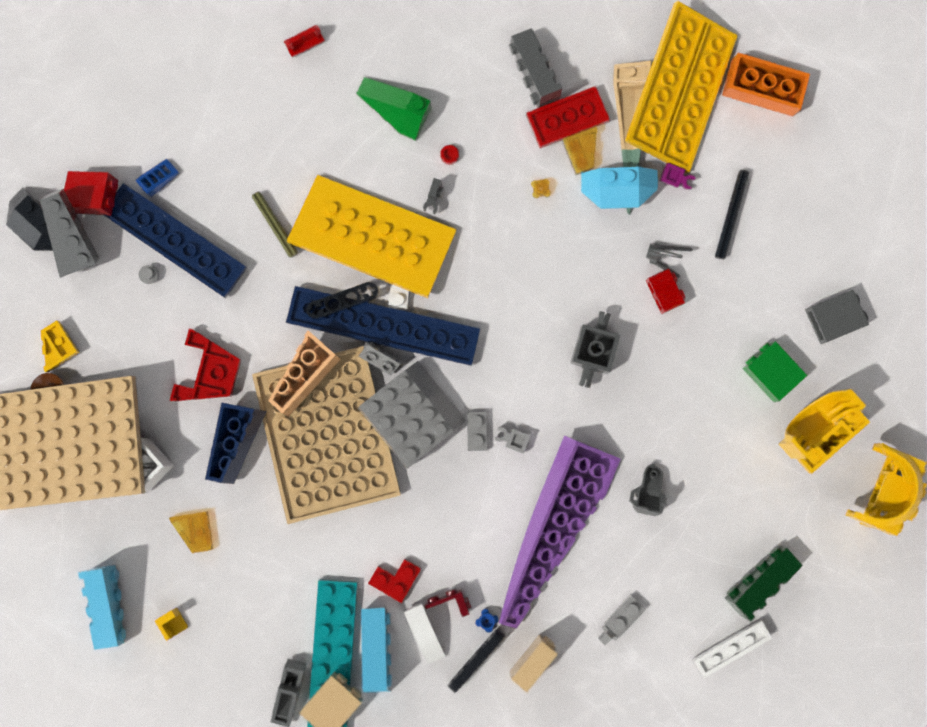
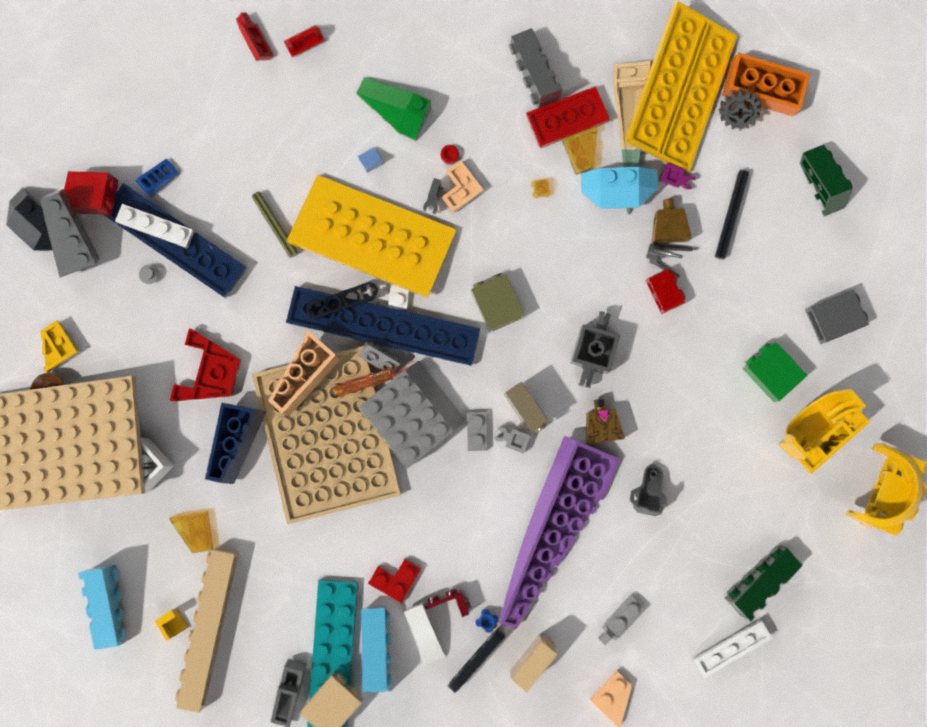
none -> white plate [115,204,195,249]
none -> tan brick [175,548,239,713]
none -> red hinge [236,12,273,61]
none -> clear orange pin [334,368,393,398]
none -> medium blue slope [358,147,383,173]
none -> light nougat plate [442,160,483,213]
none -> olive brick [471,273,525,333]
none -> dark tan brick [504,382,548,434]
none -> pearl gold torso [585,399,625,444]
none -> light nougat wing [590,670,632,727]
none -> pearl gold torso [651,199,691,244]
none -> dark grey gear [719,88,762,130]
none -> dark green wedge [800,144,853,217]

